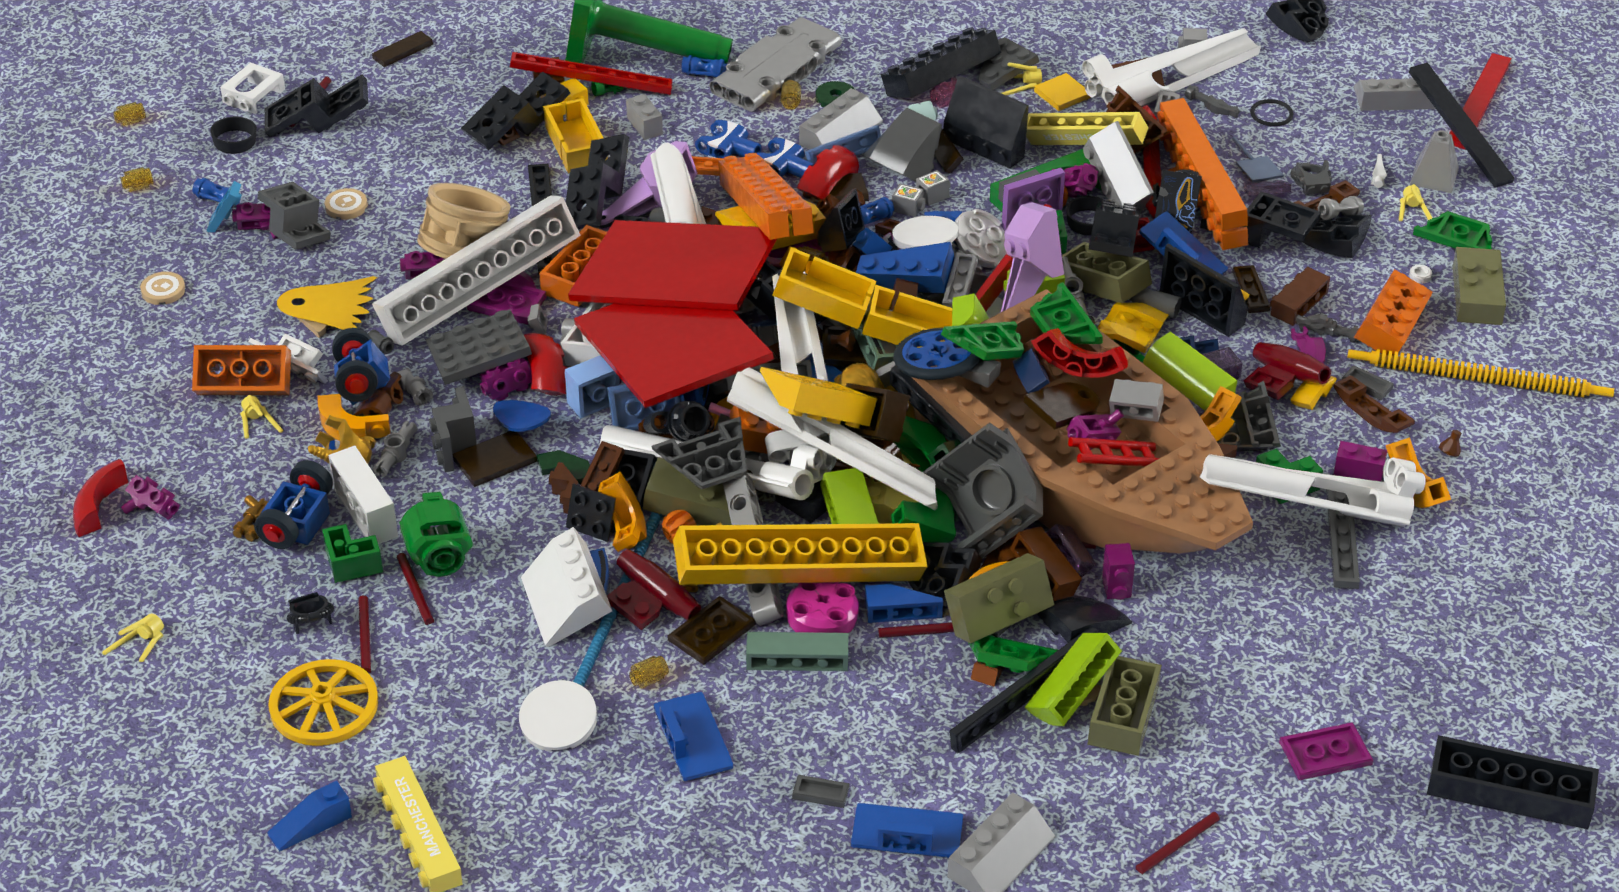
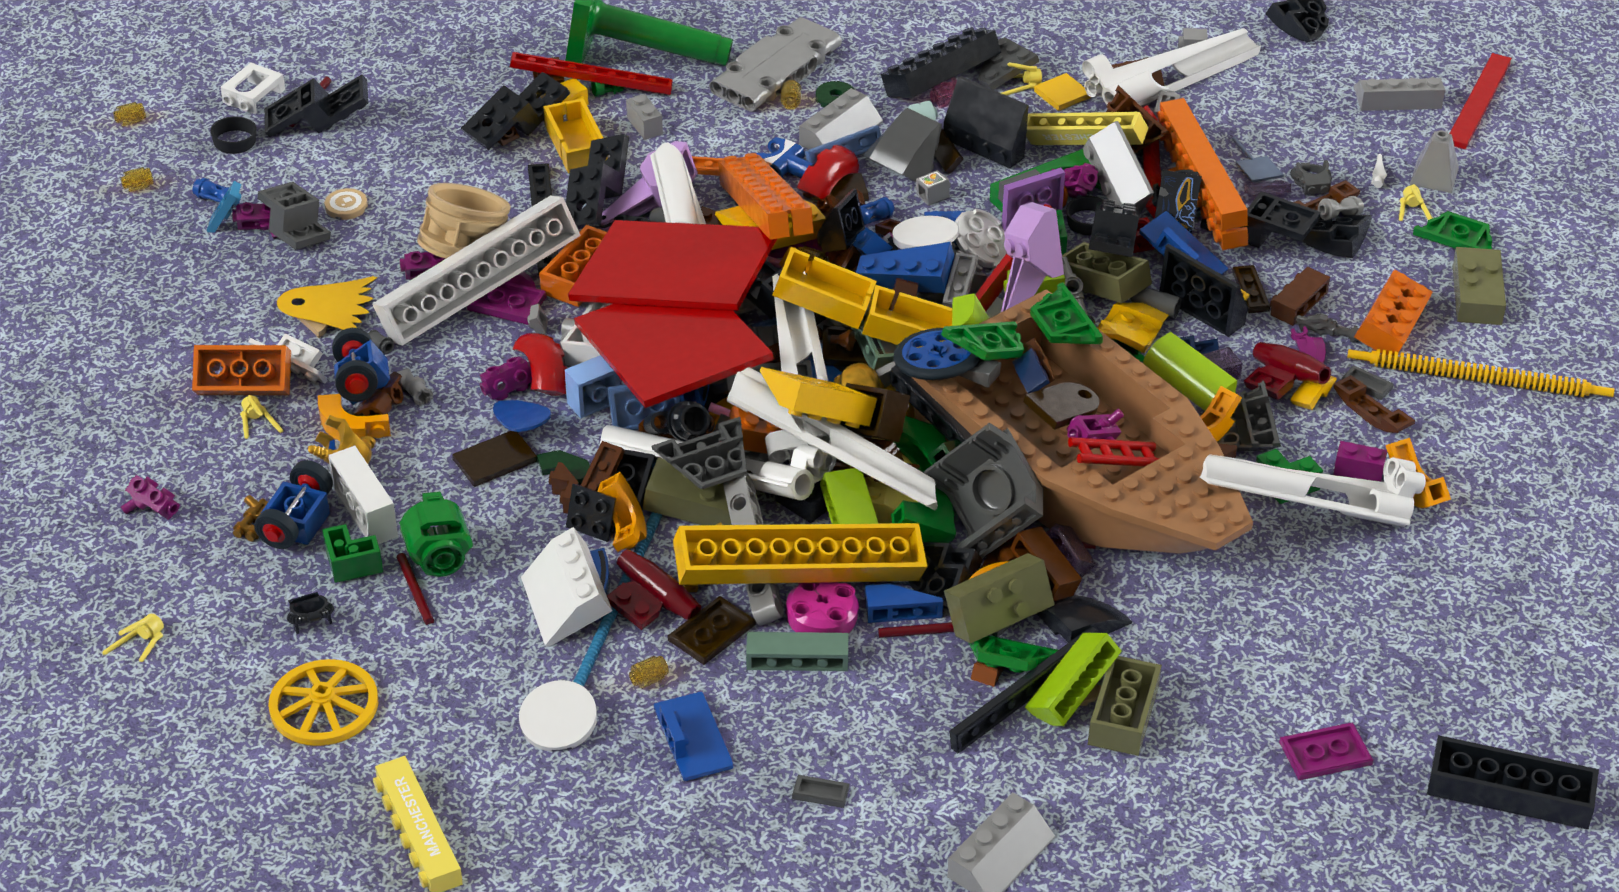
red brick [73,459,129,537] -> none
tan tile [140,271,185,305] -> none
blue slope [267,781,352,852] -> none
dark red bar [358,595,371,673] -> none
dark brown tile [372,31,433,67] -> none
light grey pin [373,421,417,477] -> none
dark grey plate [425,309,532,385] -> none
dark grey bracket [429,386,476,472] -> none
orange piece [662,510,697,544] -> none
blue piece [682,55,727,77] -> none
blue connector [695,120,762,158] -> none
blue bracket [851,803,963,858] -> none
light grey brick [892,184,926,217] -> none
red brick [1031,328,1128,378] -> none
magenta brick [1102,543,1135,600] -> none
light grey brick [1109,379,1164,422] -> none
dark red bar [1136,812,1220,875] -> none
dark grey piece [1185,85,1240,118] -> none
black tyre [1250,99,1294,126] -> none
dark grey plate [1326,489,1360,589] -> none
black tile [1409,62,1514,188] -> none
white tile [1409,265,1432,283] -> none
reddish brown rock [1439,430,1462,456] -> none

